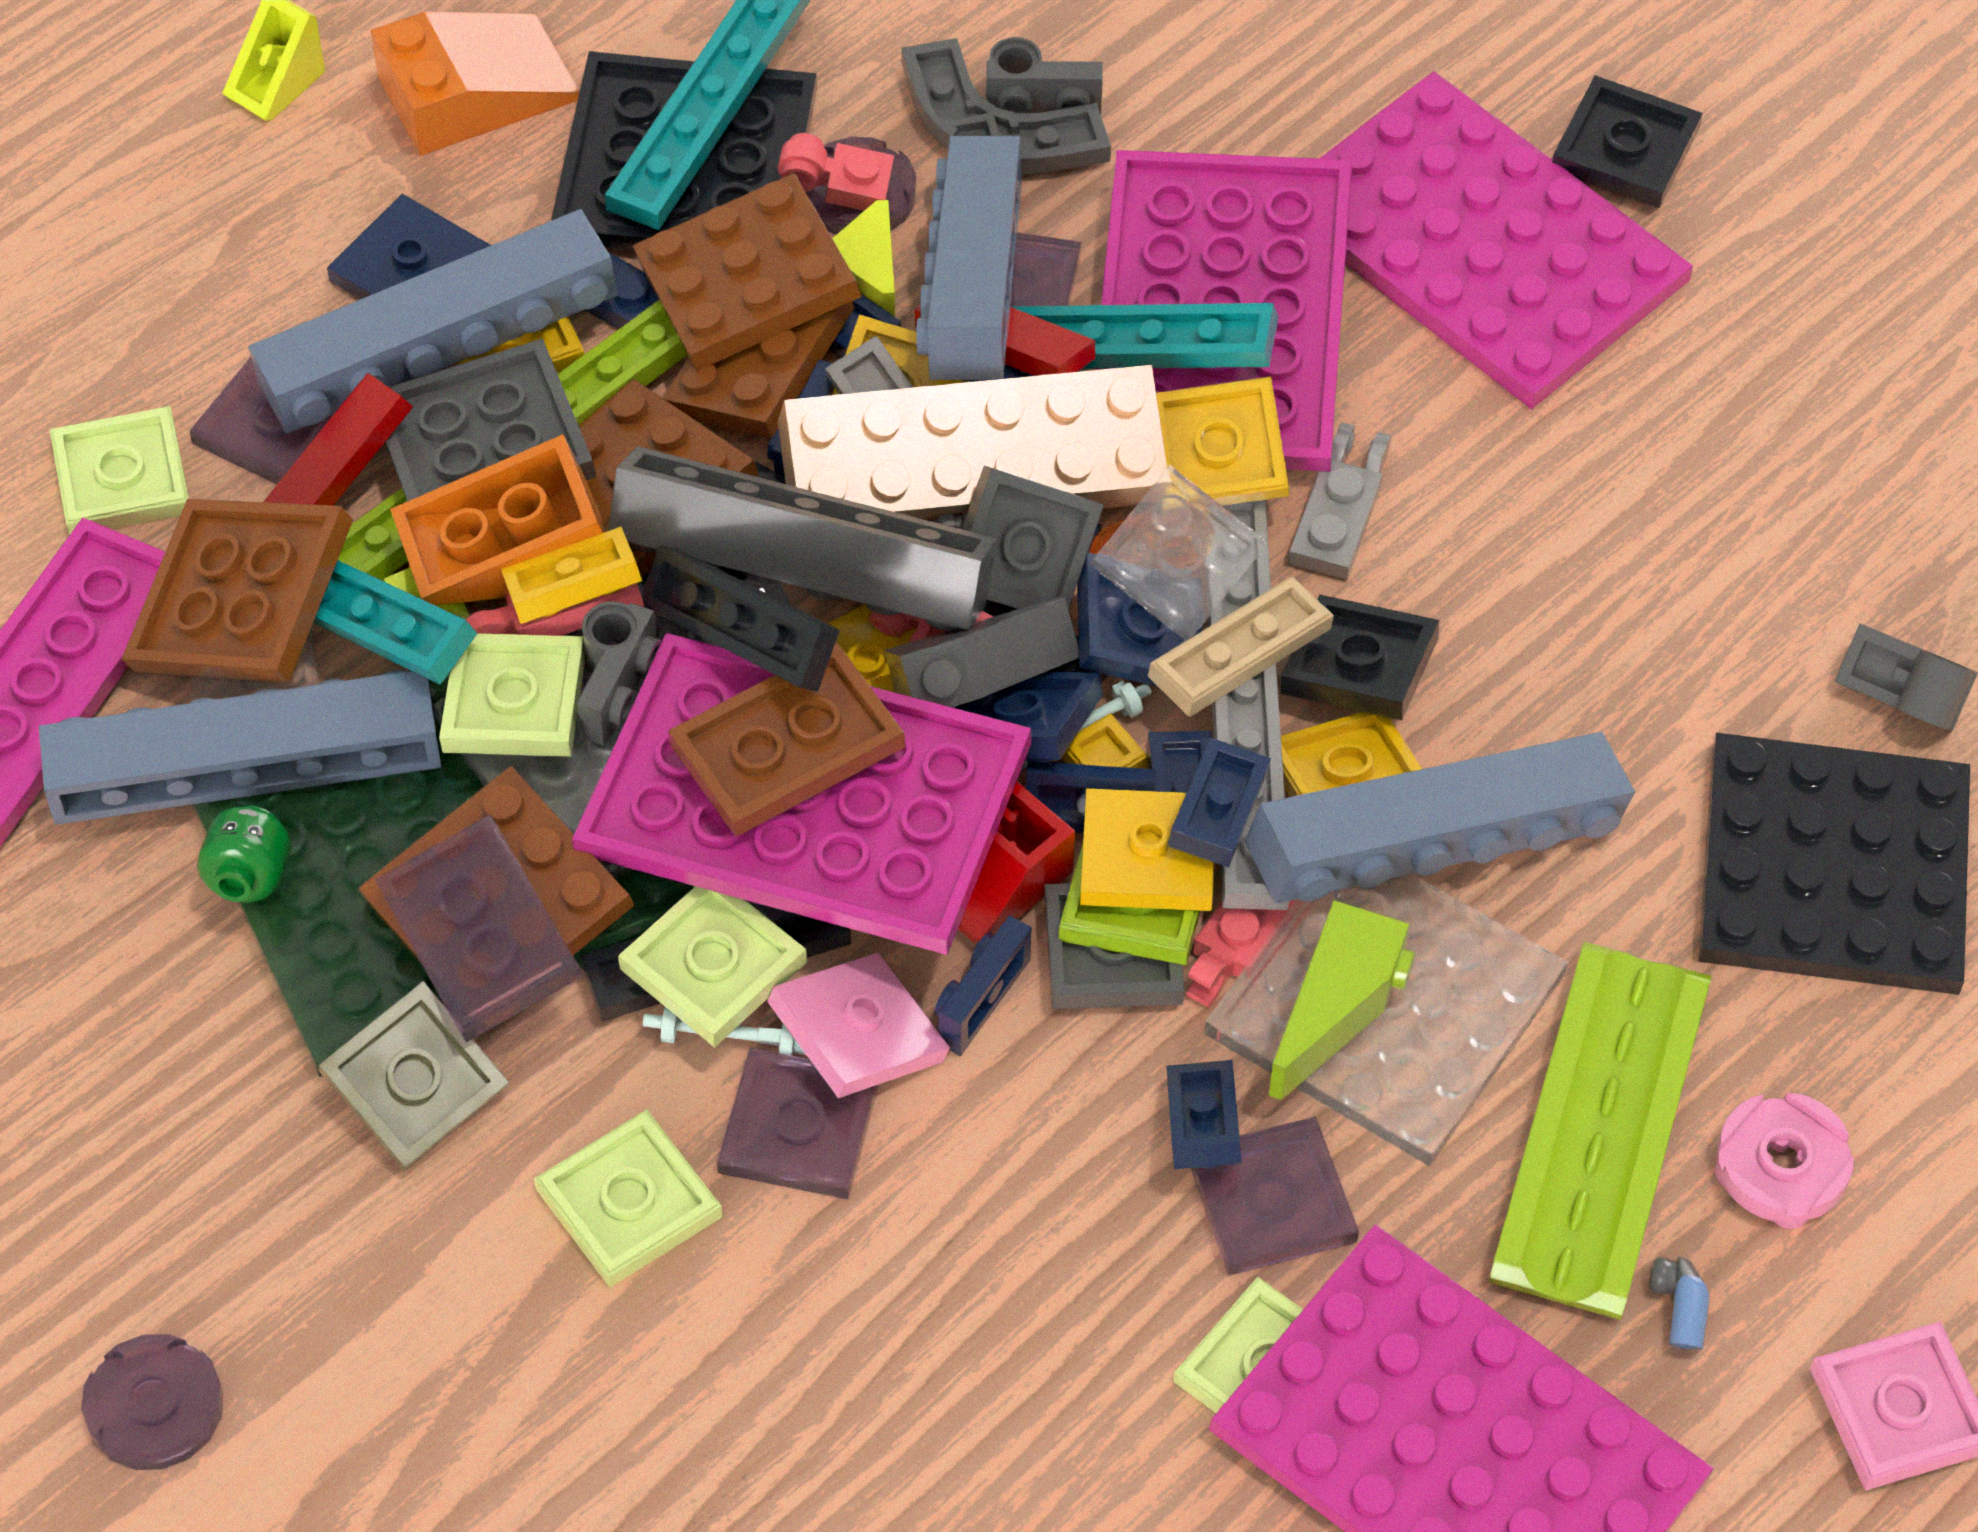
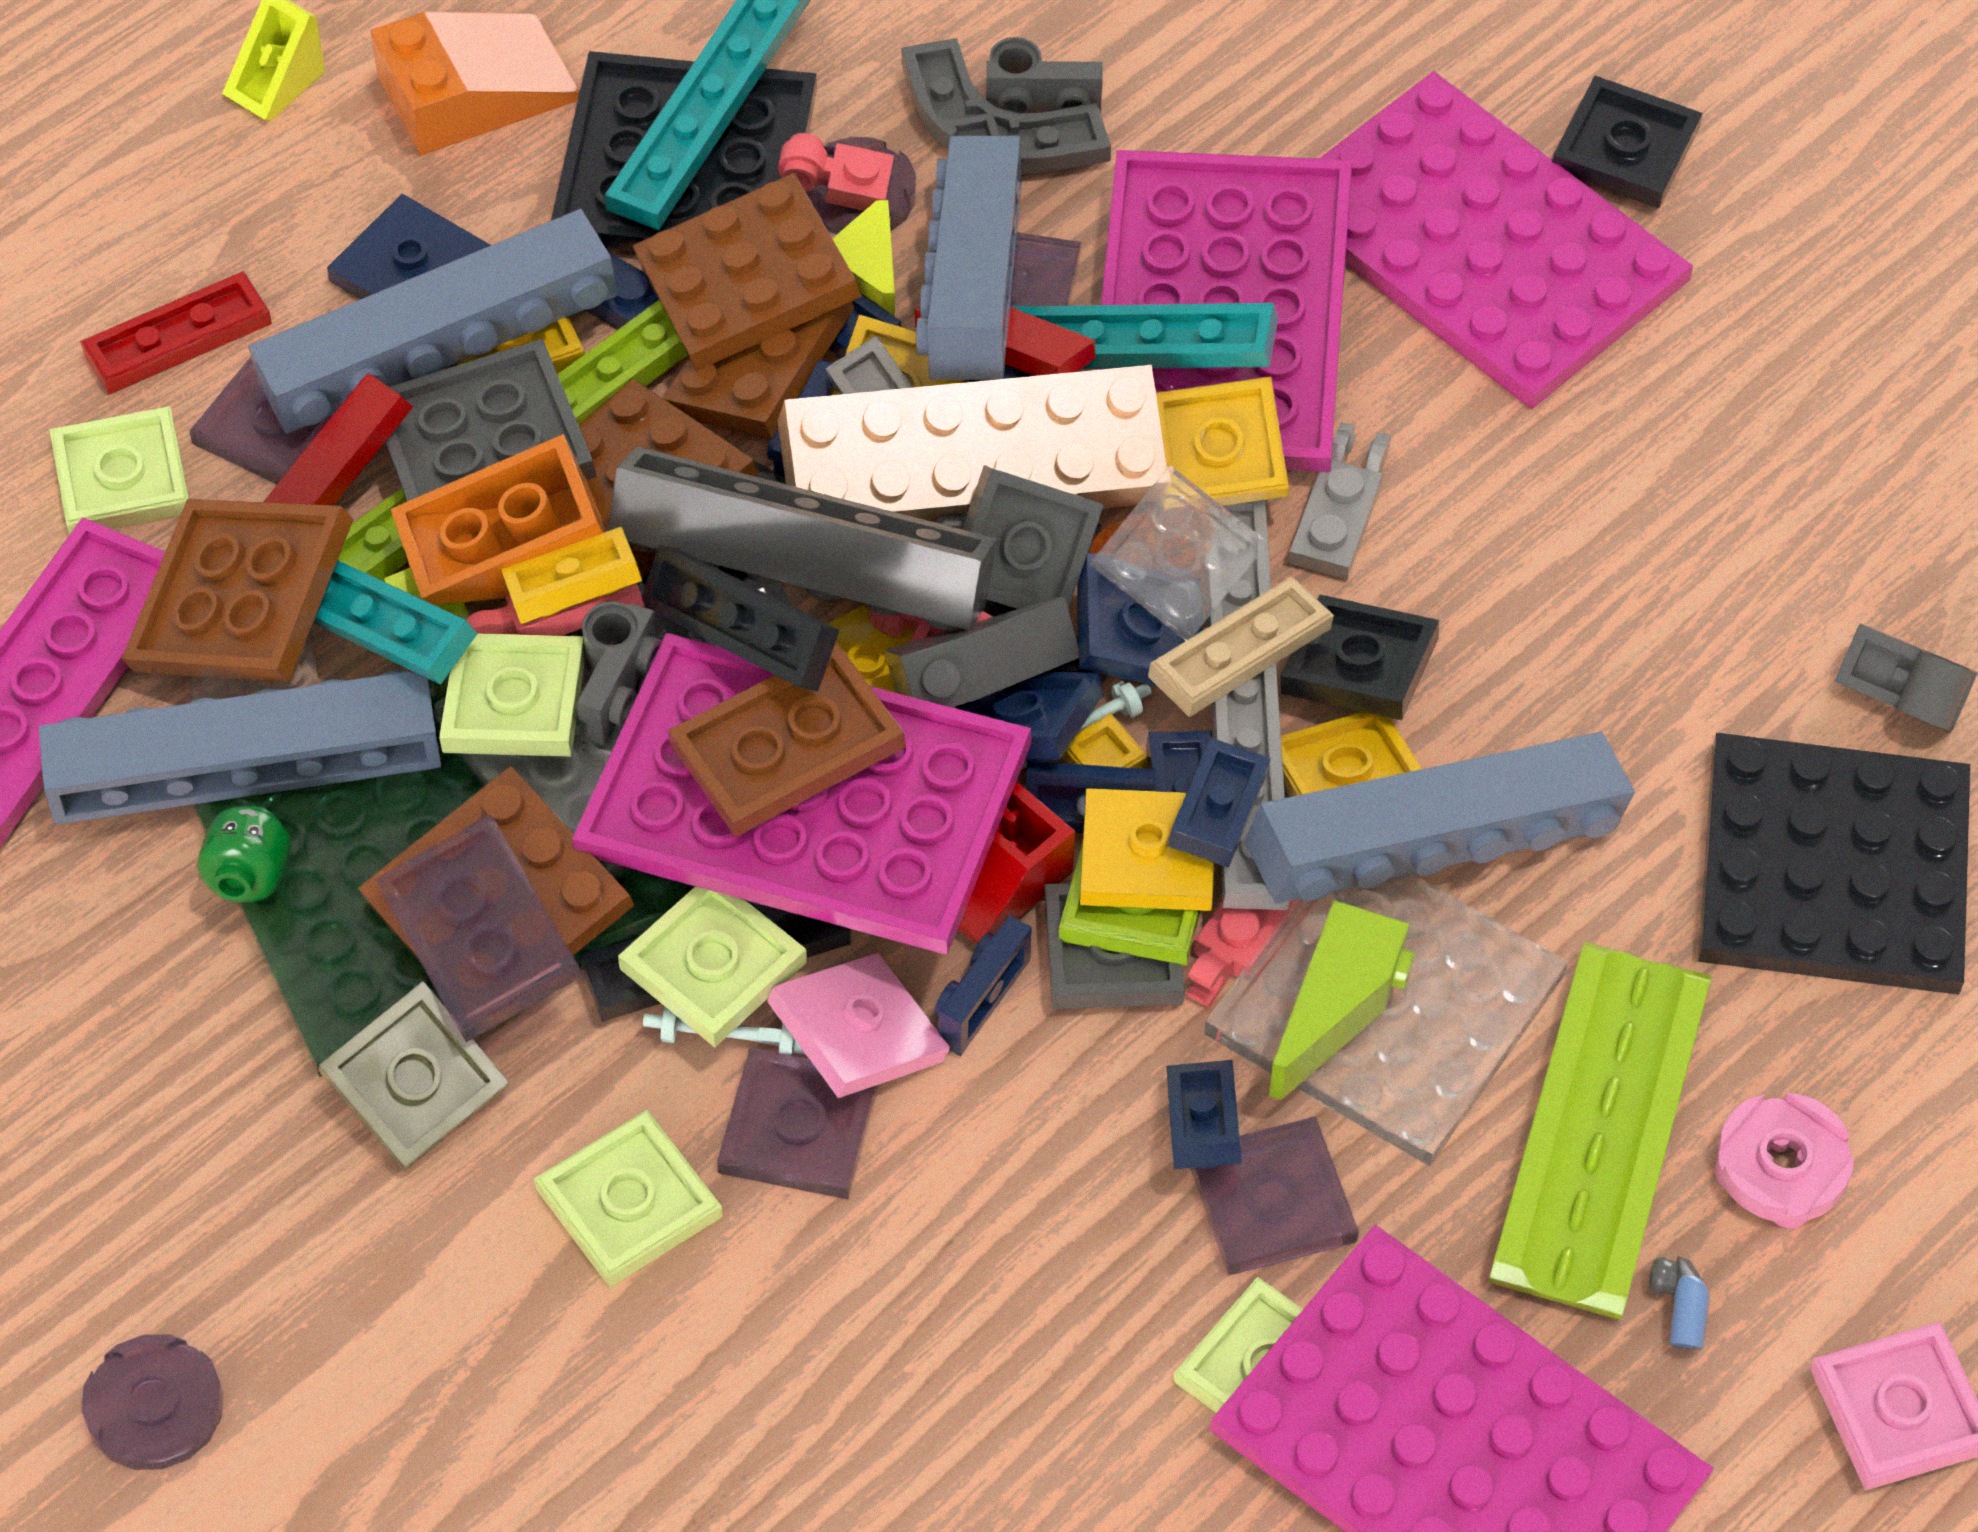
none -> red tile [80,271,272,395]

